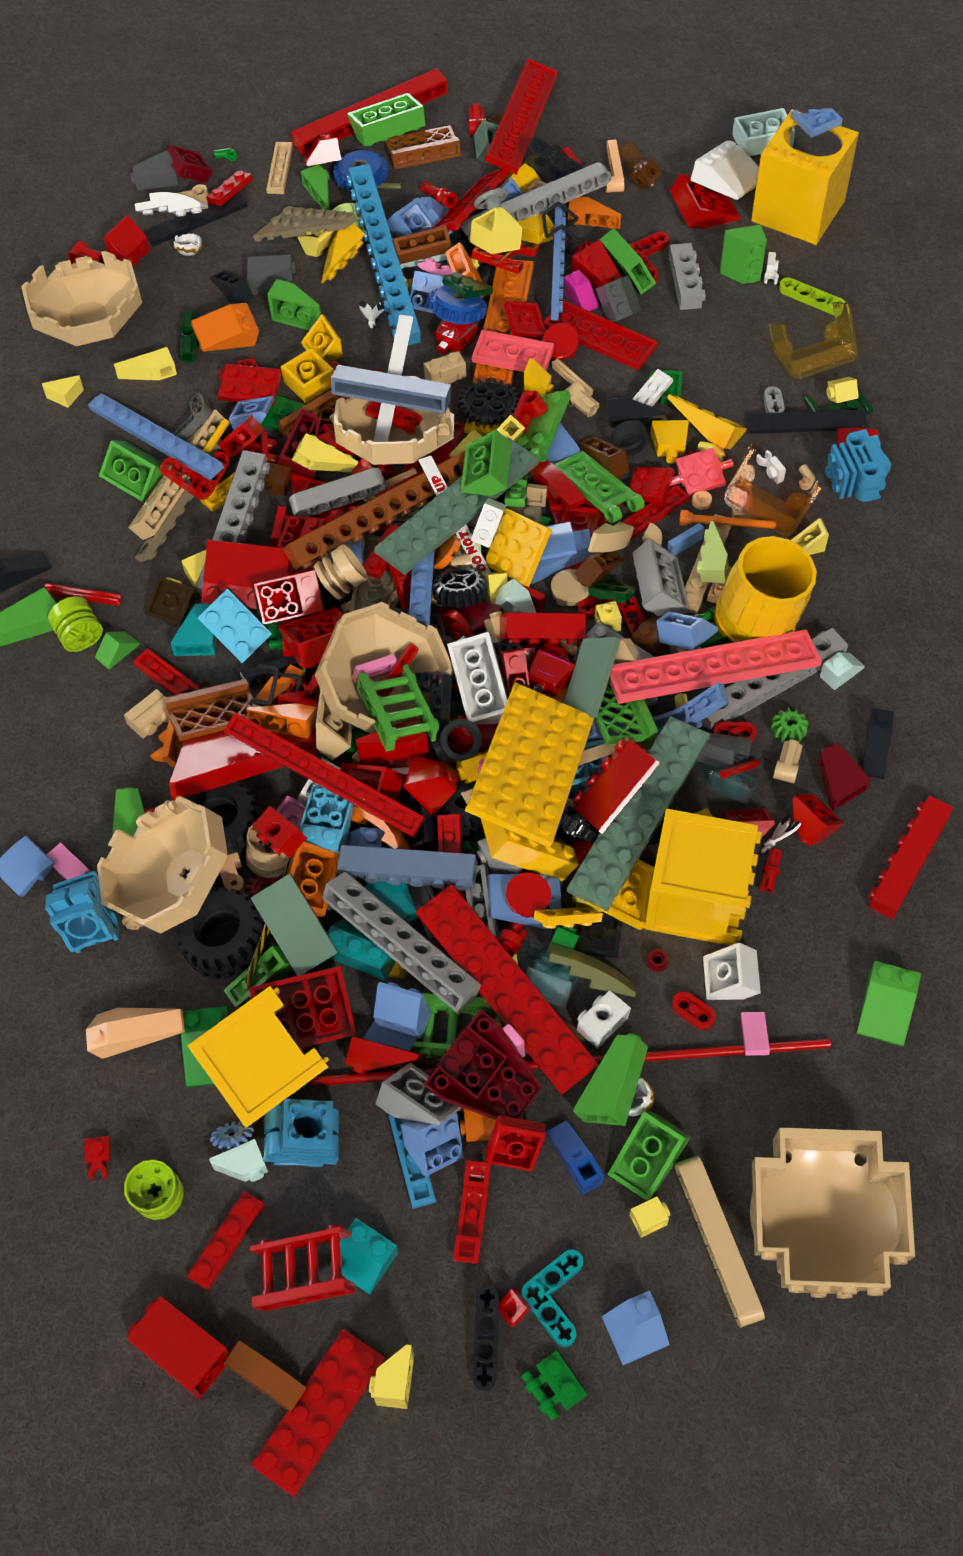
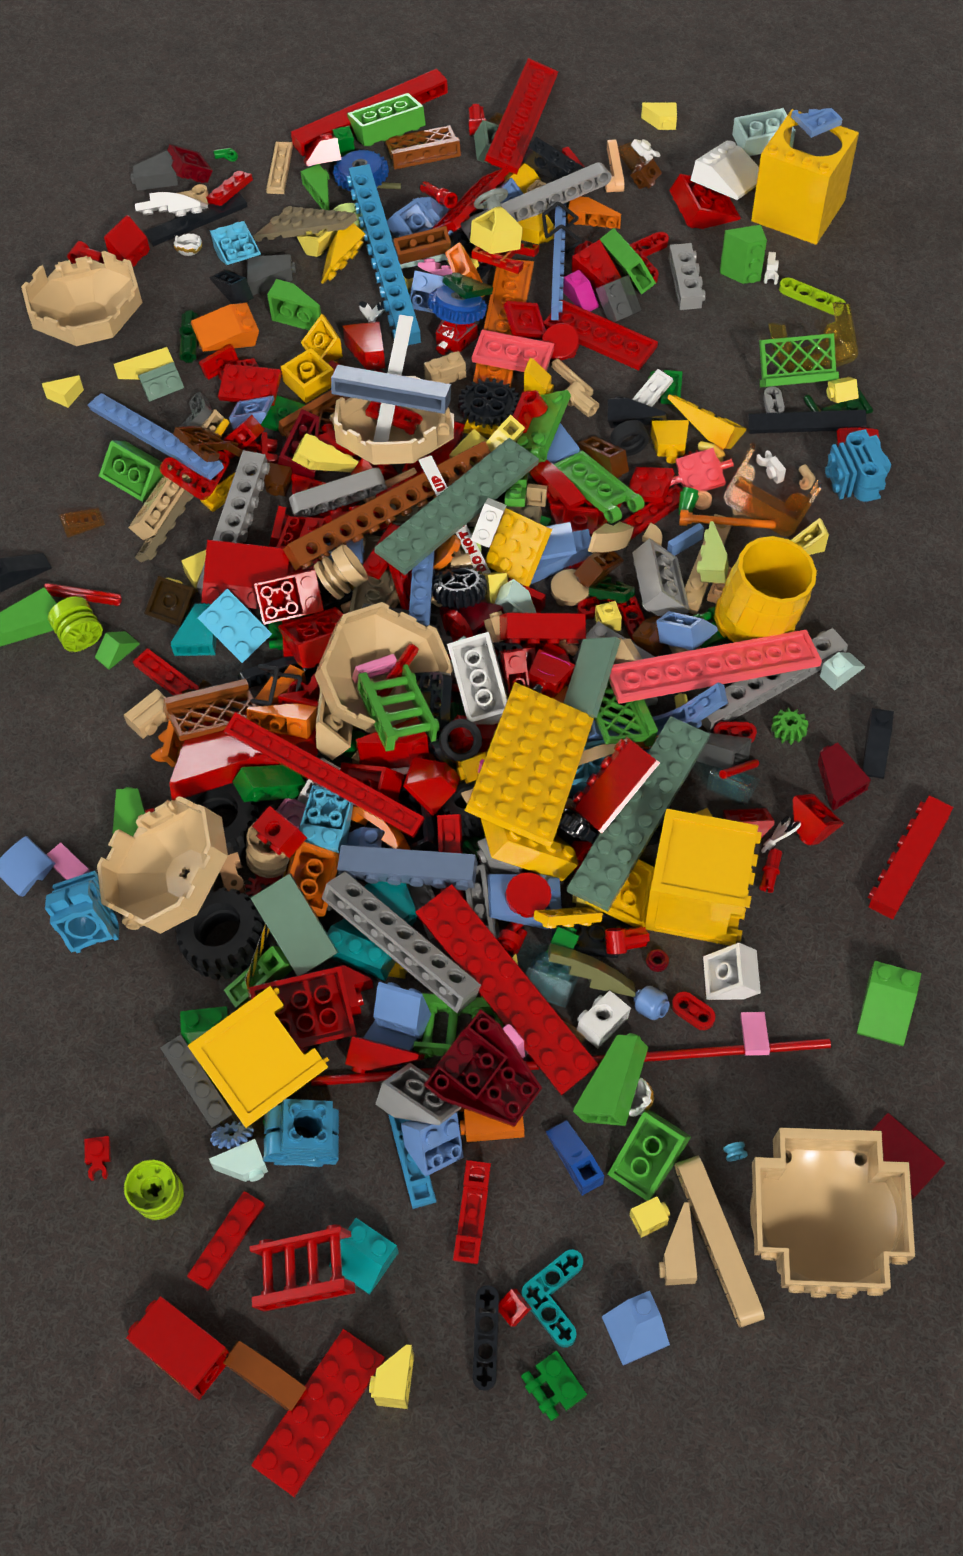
light nougat wedge [86,1008,185,1058] -> none
bright green slope [461,429,512,496] -> none
red brick [485,1115,546,1172] -> none
tan piece [773,739,803,784] -> none
none -> clear orange slope [59,508,105,538]
none -> sand green plate [138,362,184,402]
none -> dark grey plate [160,1034,232,1128]
none -> reddish brown wing [173,426,254,462]
none -> red tile [199,344,239,380]
none -> medium azure slope [210,221,261,265]
none -> green brick [232,765,306,802]
none -> green brick [333,126,355,156]
none -> red slope [341,965,373,1016]
none -> red slope [343,322,385,370]
none -> red piece [605,926,650,954]
none -> white plate [631,139,660,161]
none -> medium blue head [634,986,670,1020]
none -> light yellow slope [641,103,677,130]
none -> tan slope [659,1202,697,1285]
none -> green cone [678,487,699,516]
none -> medium azure bush [723,1142,748,1162]
none -> bright green fence [759,333,839,388]
none -> dark red tile [871,1113,946,1199]

